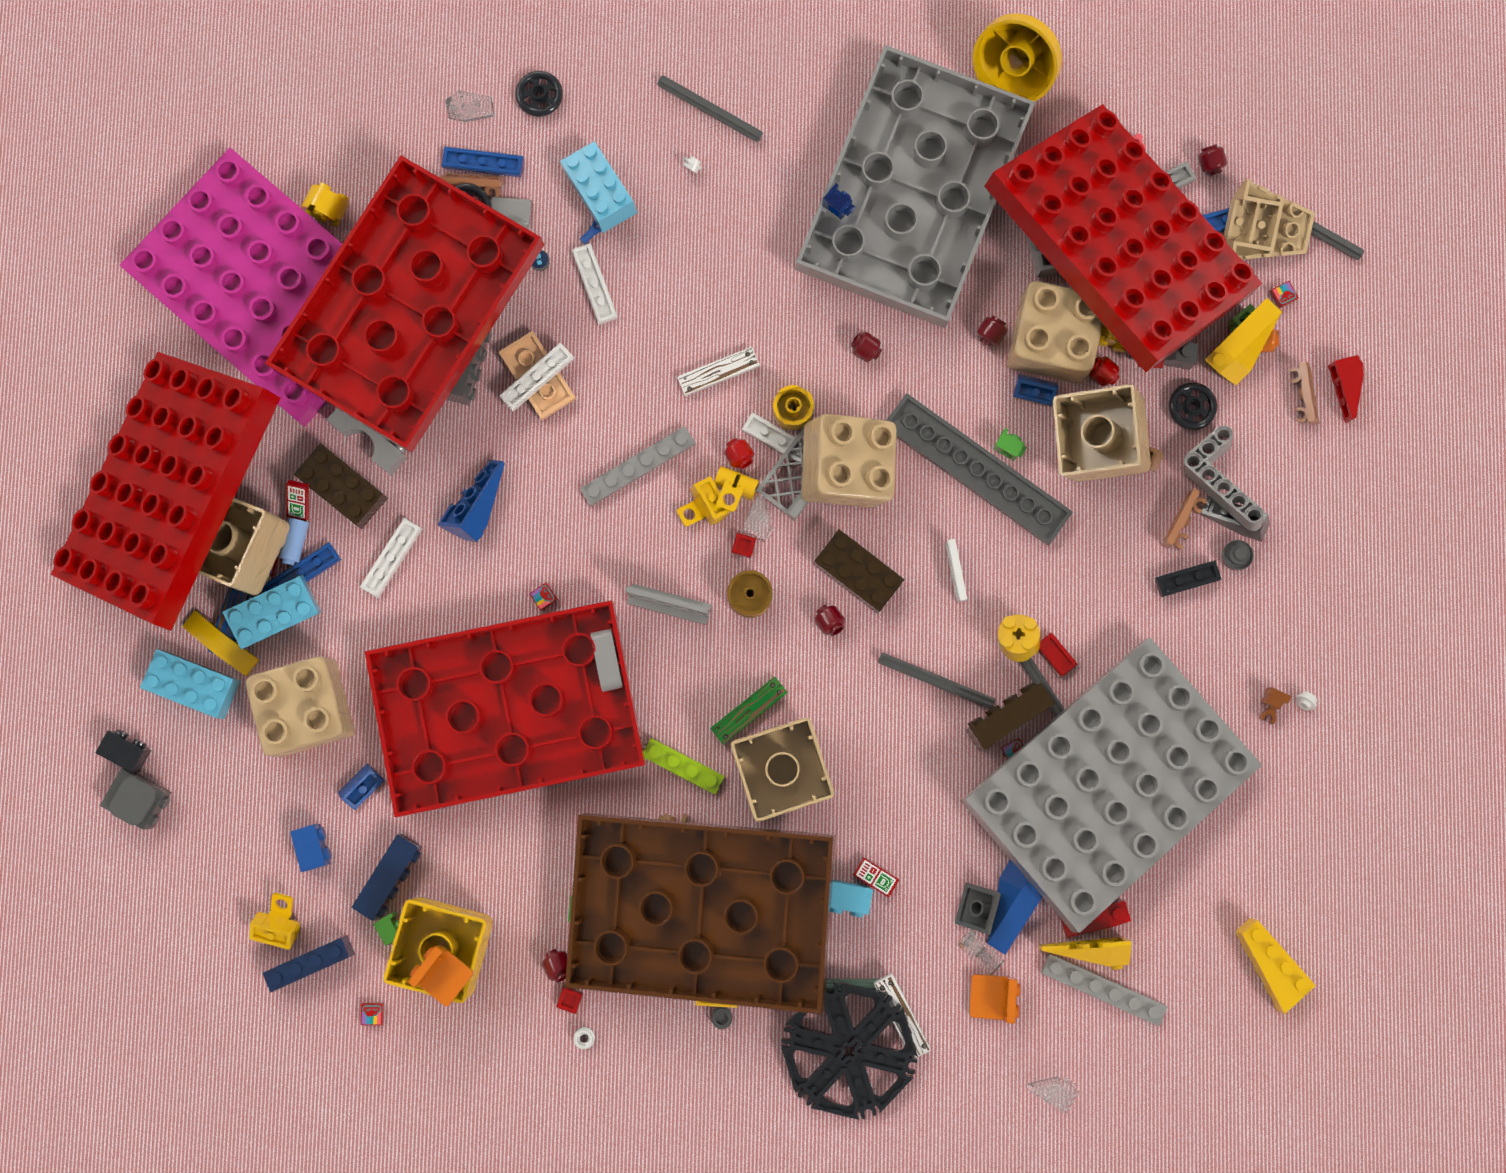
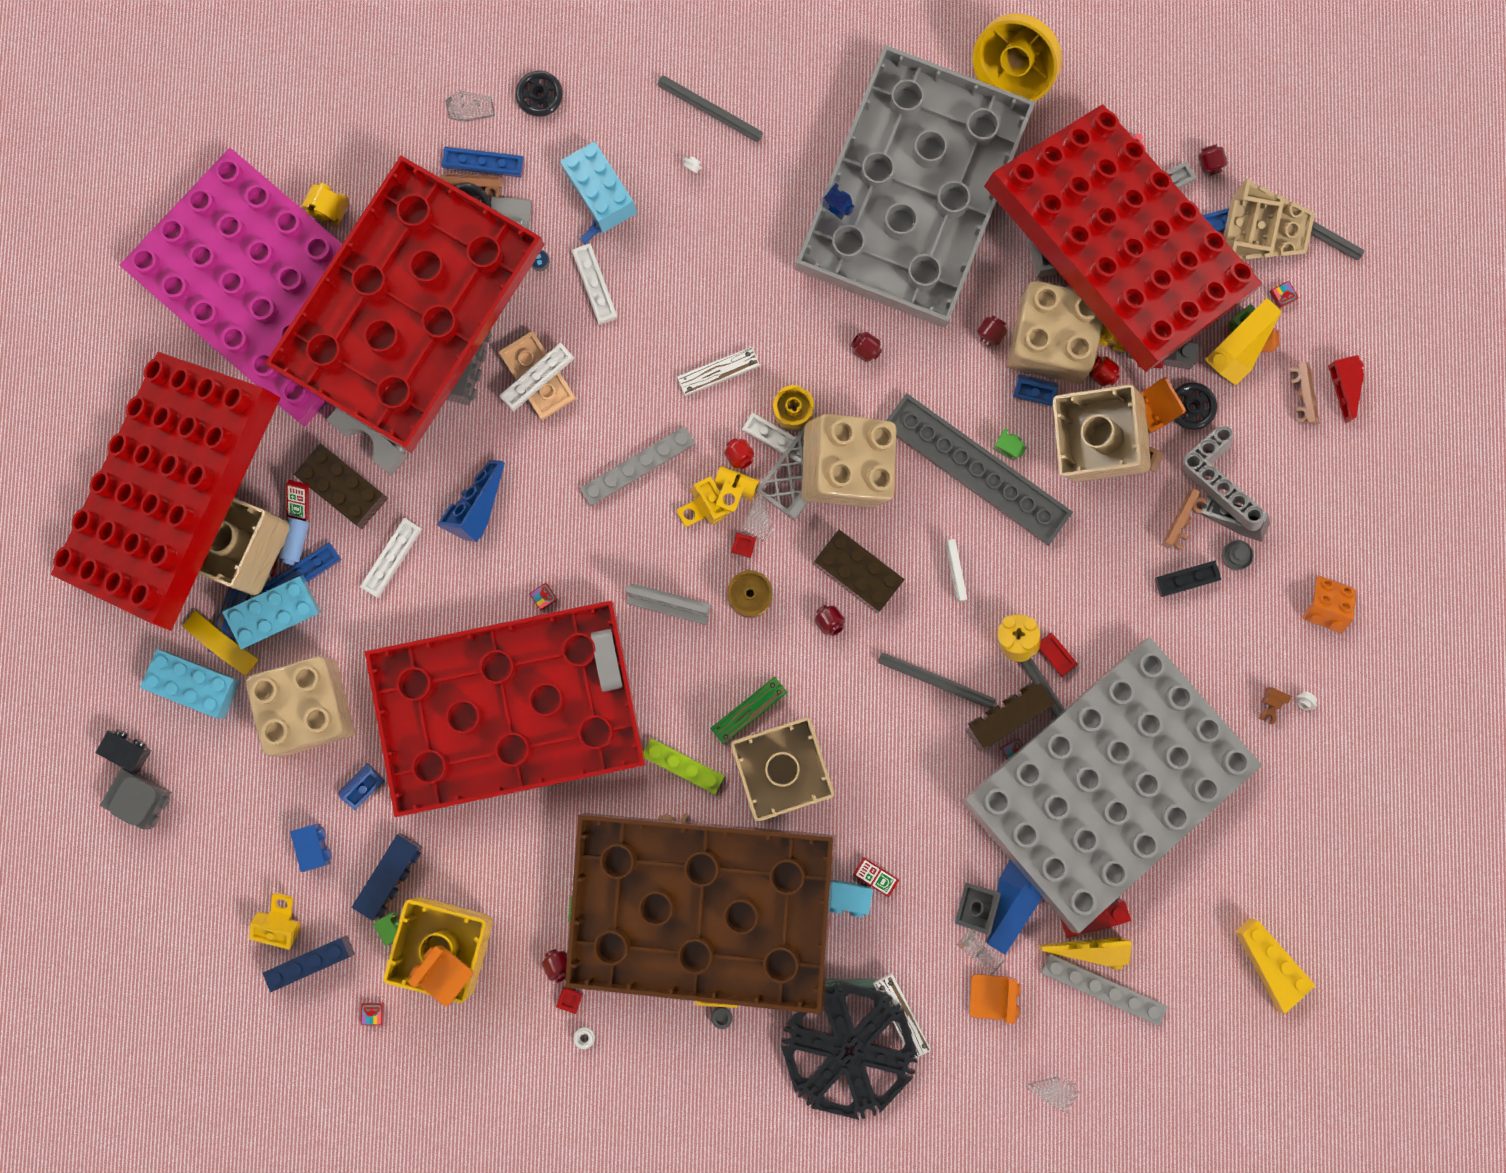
none -> orange bracket [1140,377,1186,434]
none -> orange bracket [1303,576,1356,633]

